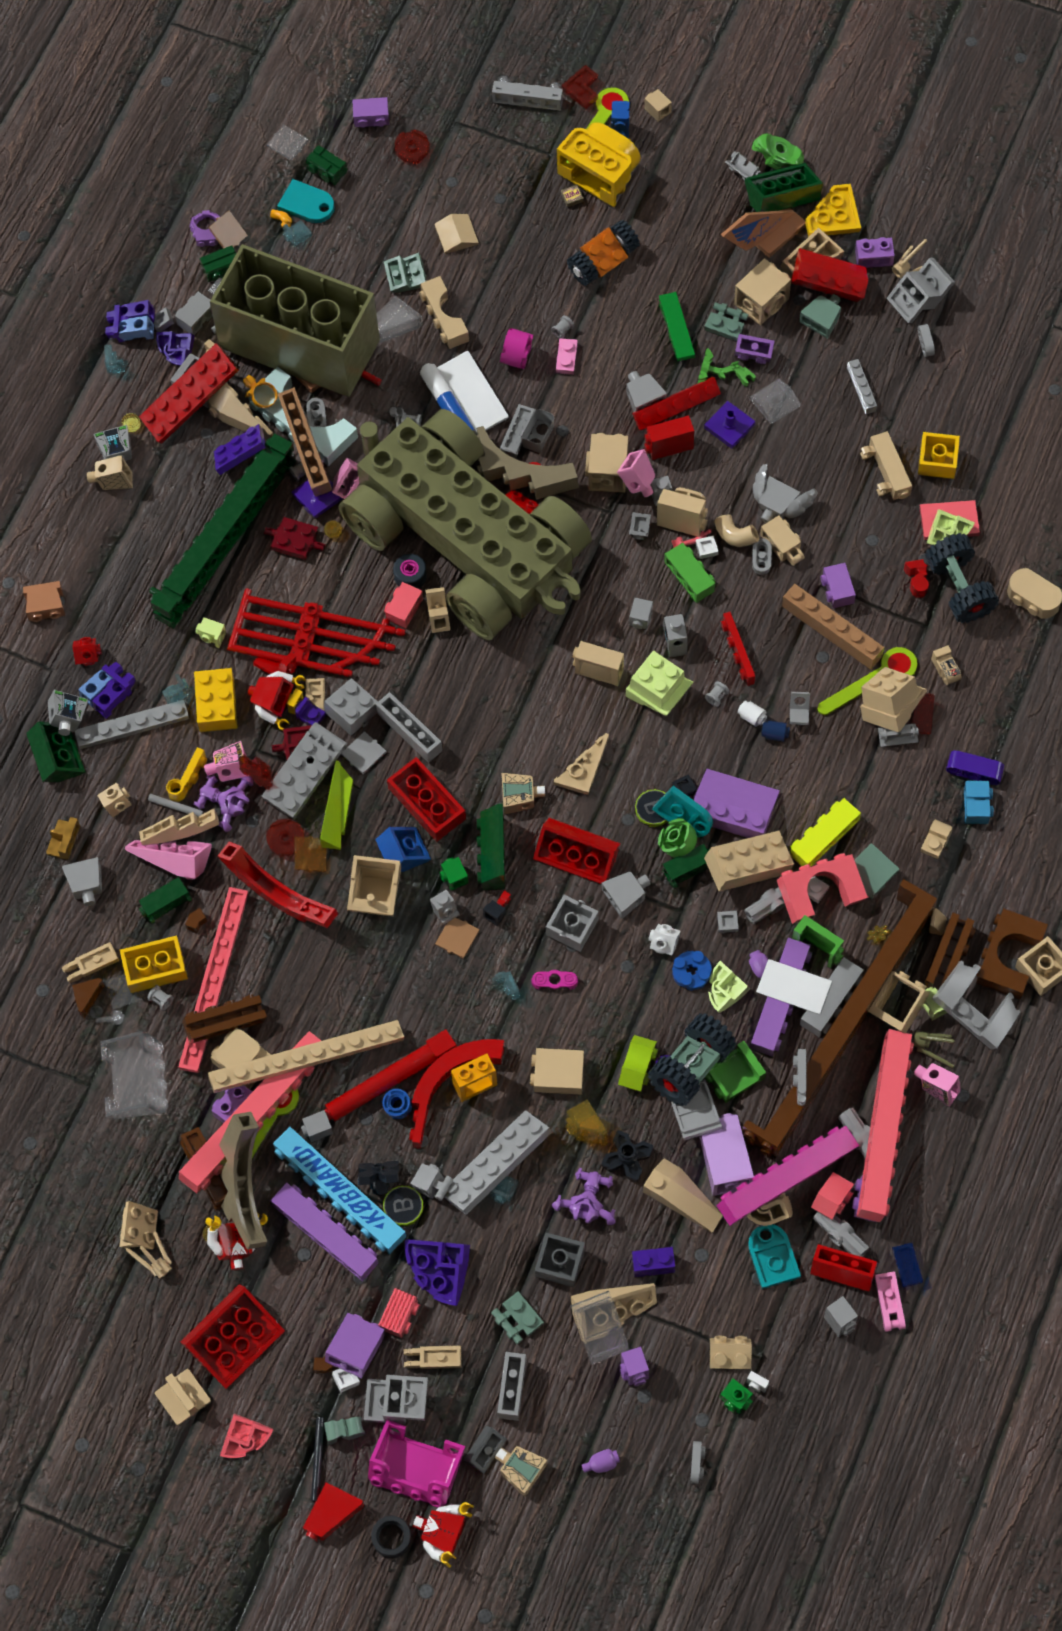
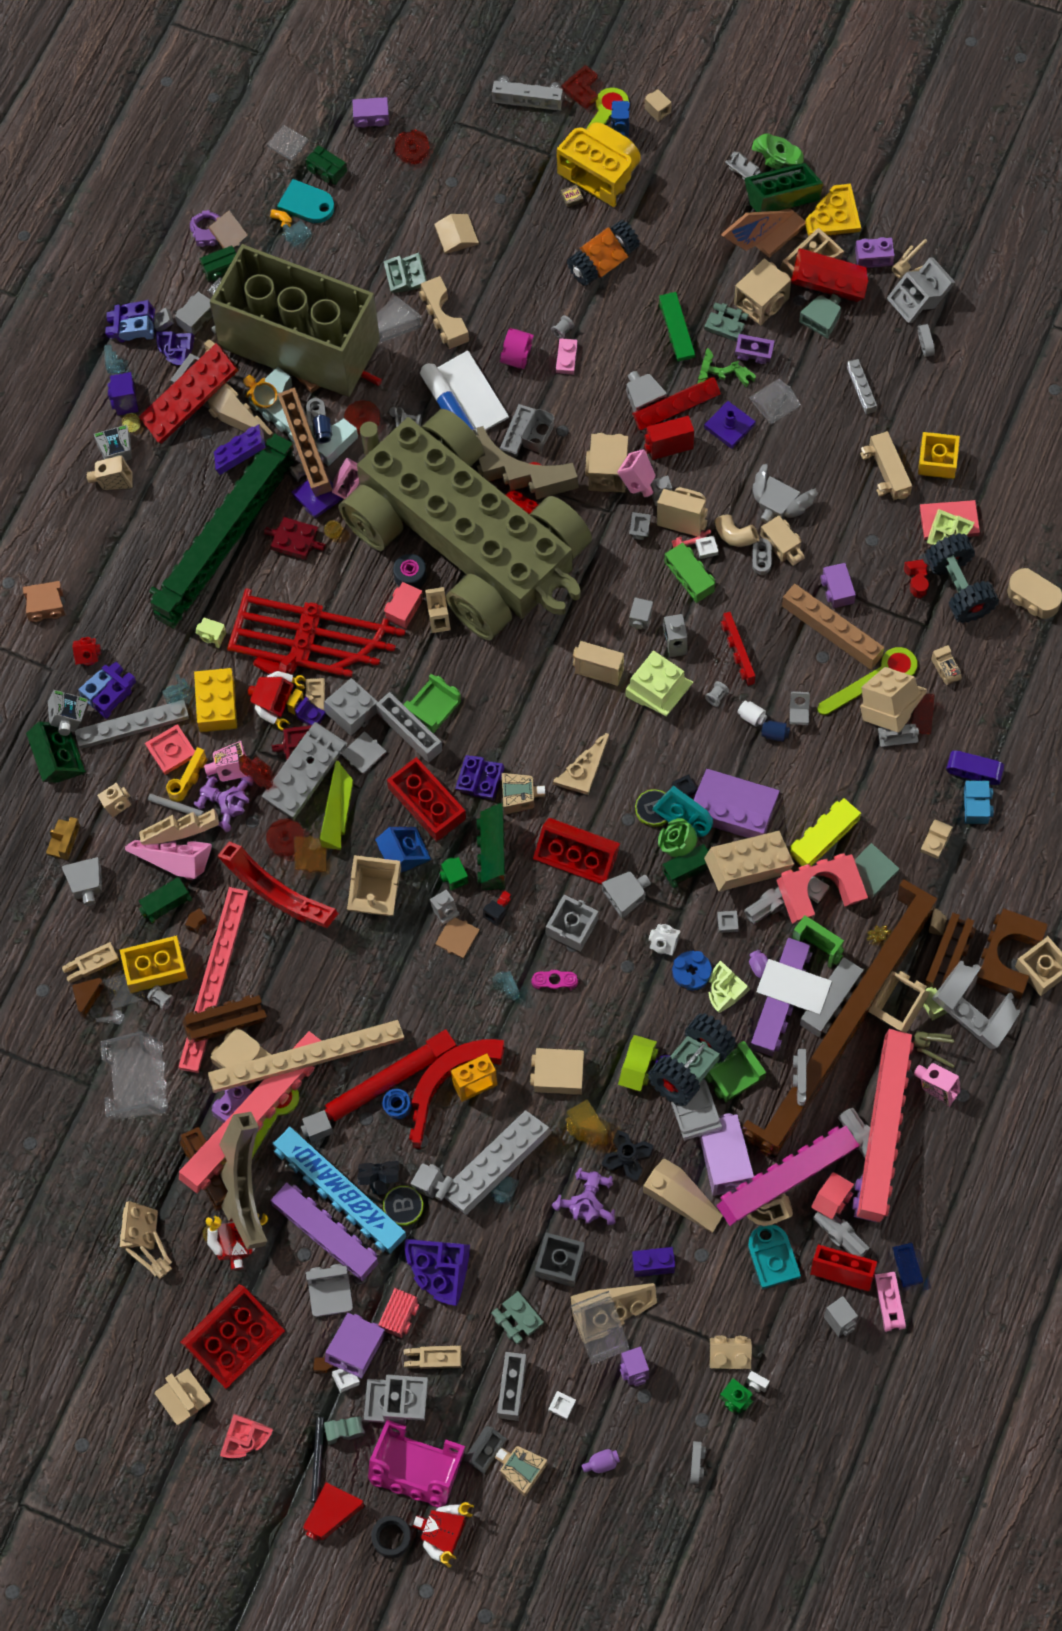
none -> dark purple brick [108,372,139,416]
none -> coral plate [145,724,195,775]
none -> light grey bracket [306,1264,353,1317]
none -> dark blue brick [312,415,332,444]
none -> clear red plate [344,400,381,435]
none -> bright green panel [403,674,461,734]
none -> dark purple slope [455,755,505,801]
none -> white plate [548,1391,576,1420]

